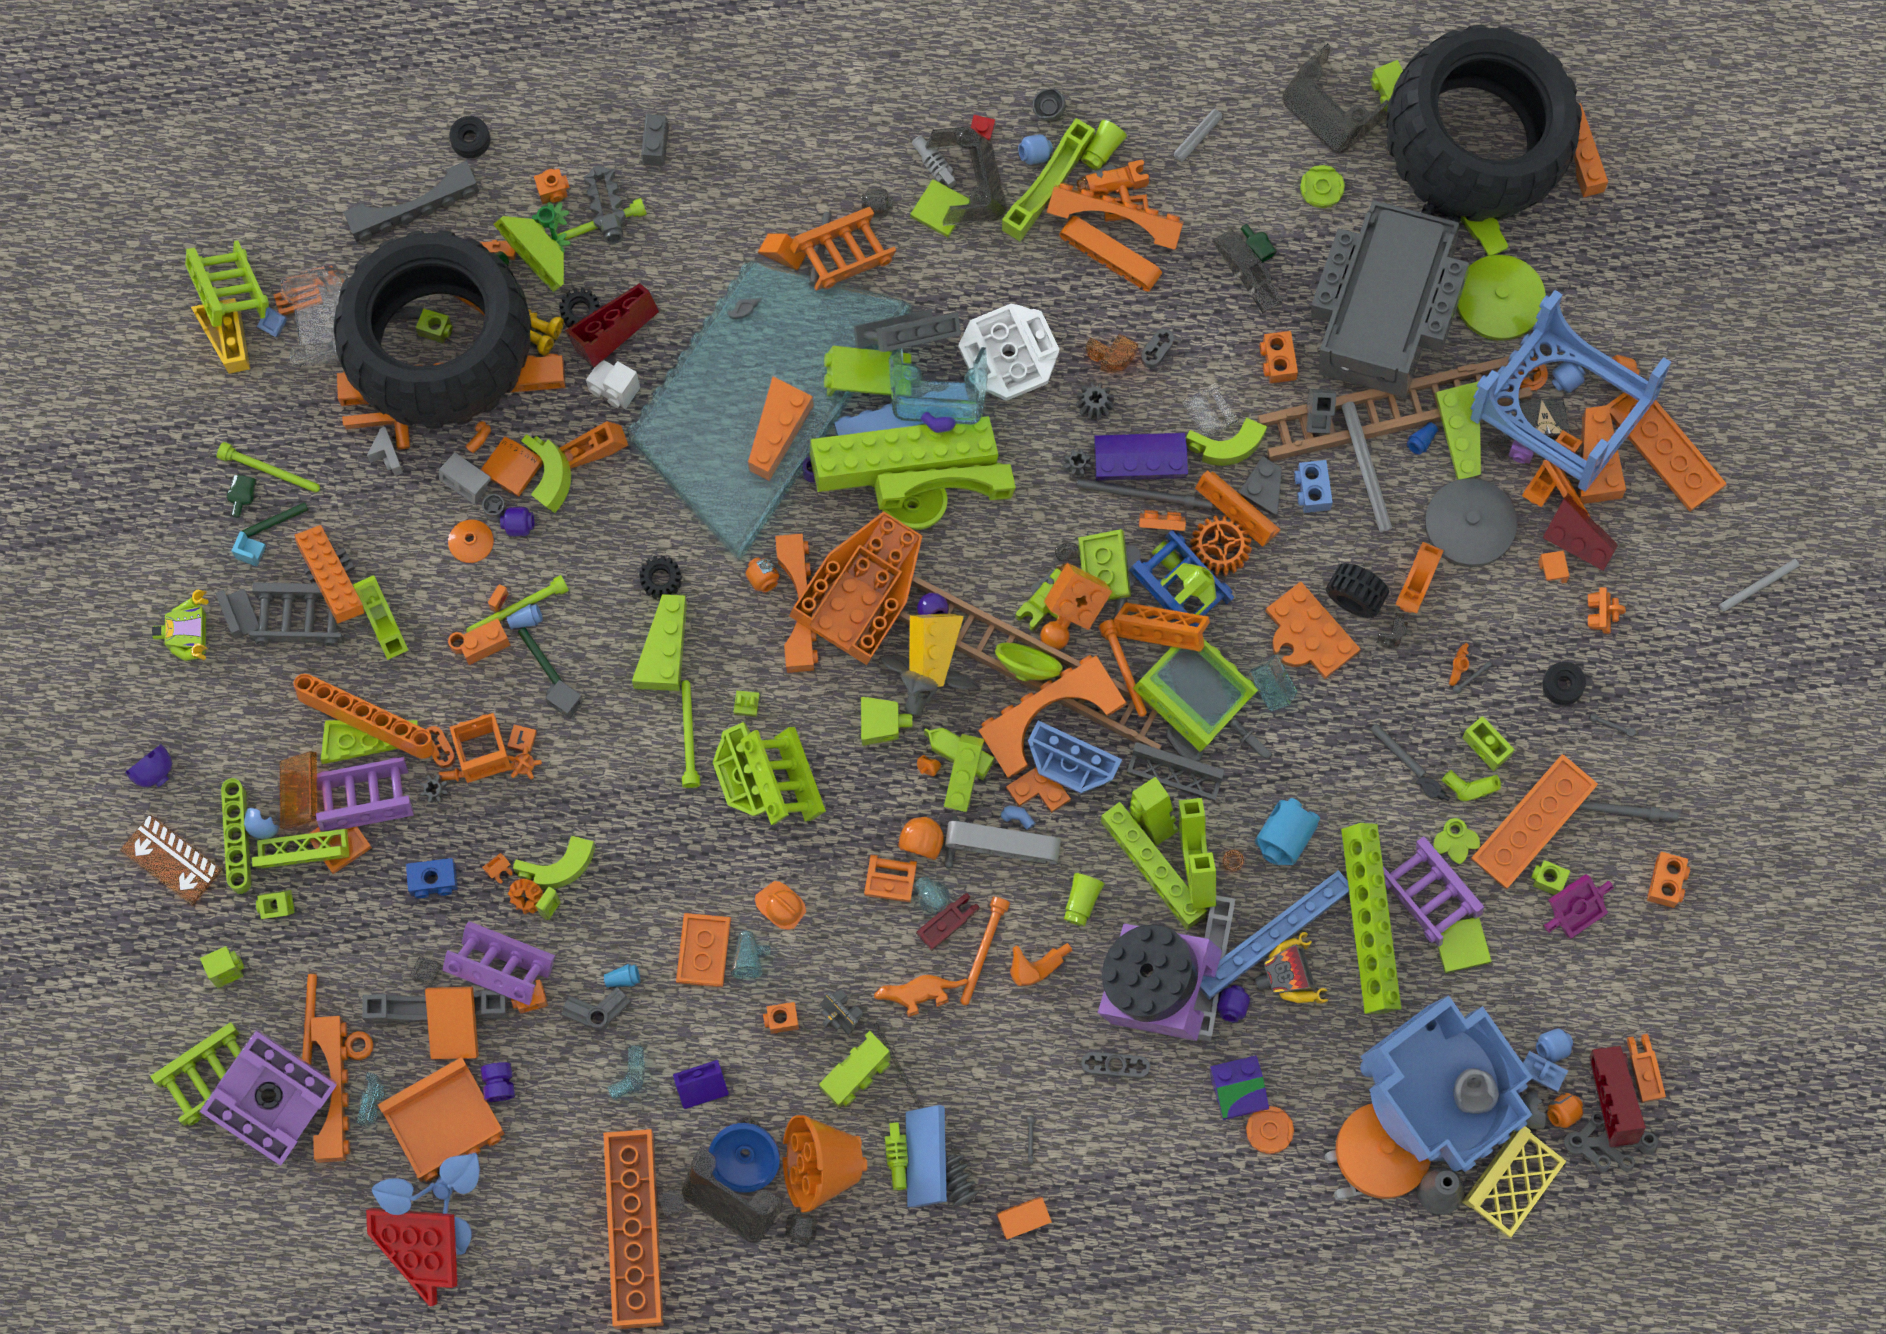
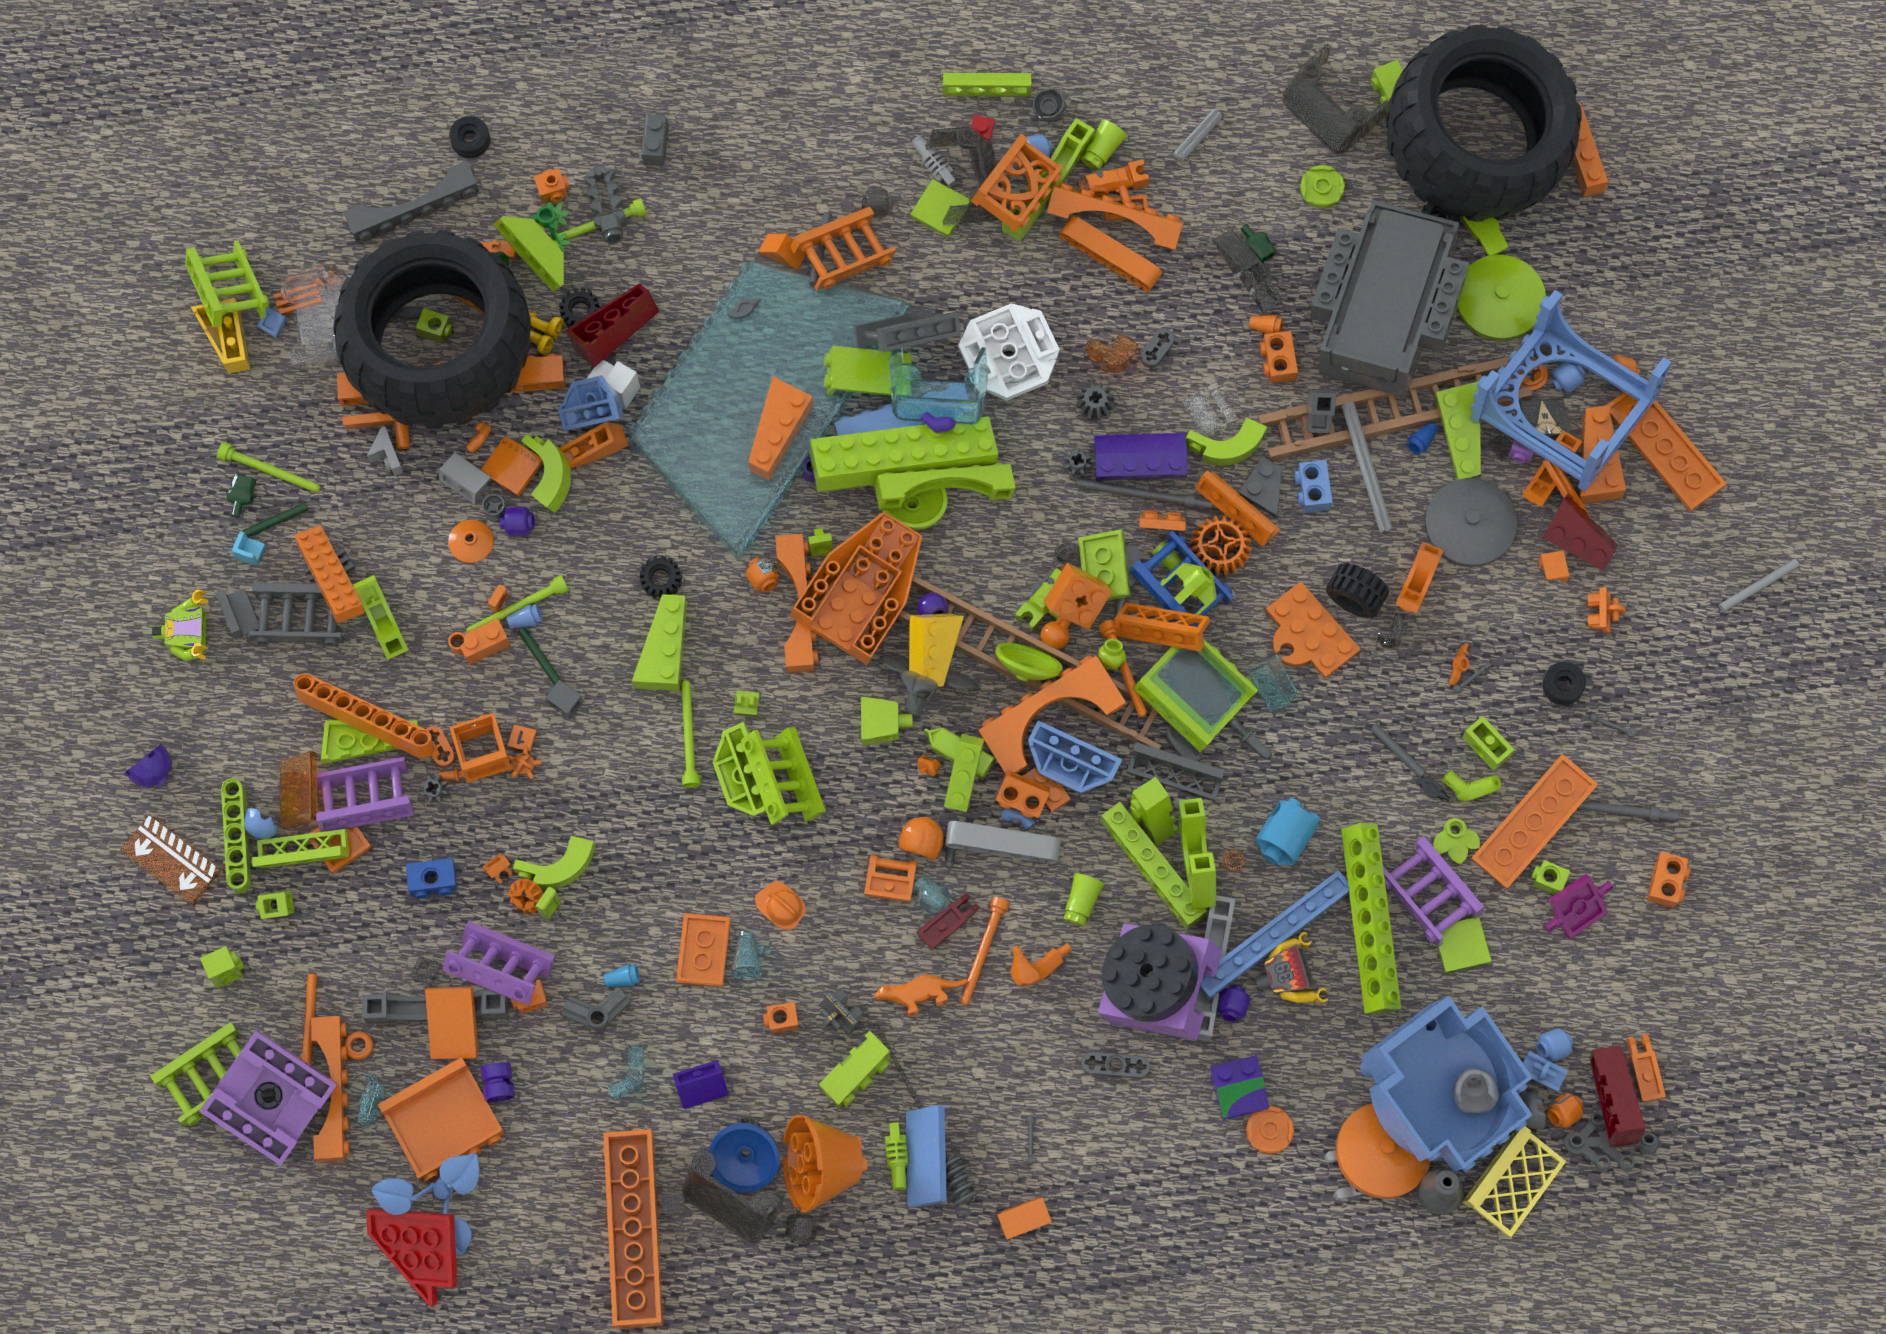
none -> medium blue wedge [558,375,624,431]
none -> lime tile [808,528,833,557]
none -> lime fence [943,73,1031,96]
none -> orange fence [971,134,1063,232]
none -> orange brick [995,770,1050,818]
none -> lime animal [1098,639,1126,670]
none -> orange cone [1249,315,1283,334]

